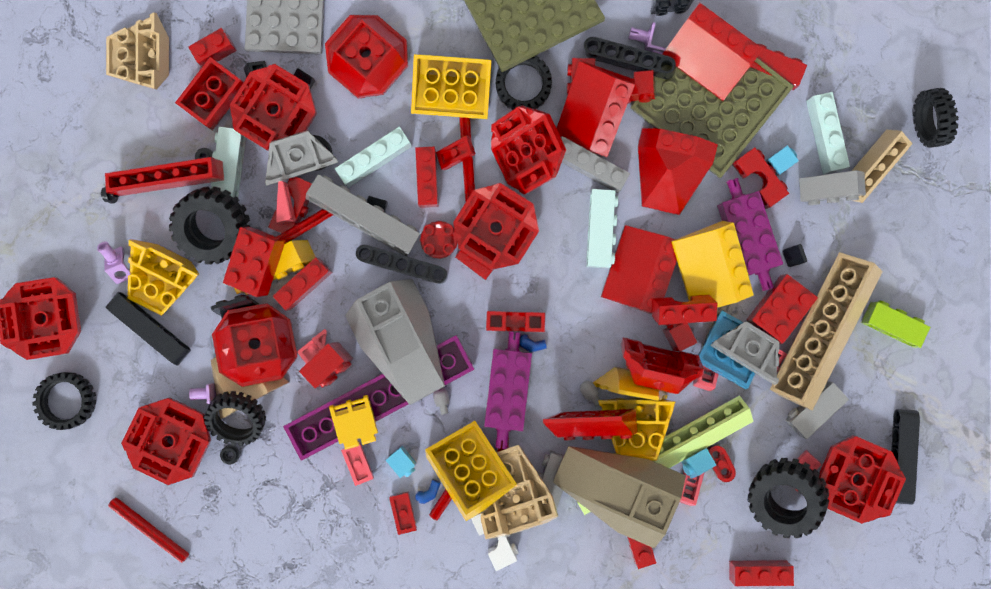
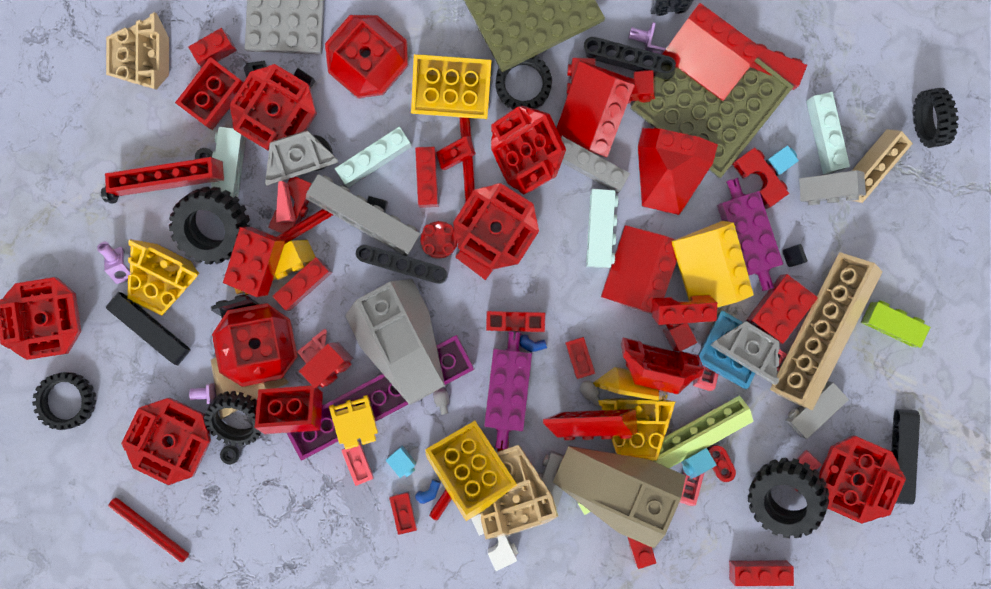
none -> red brick [254,385,323,434]
none -> red plate [565,337,595,379]

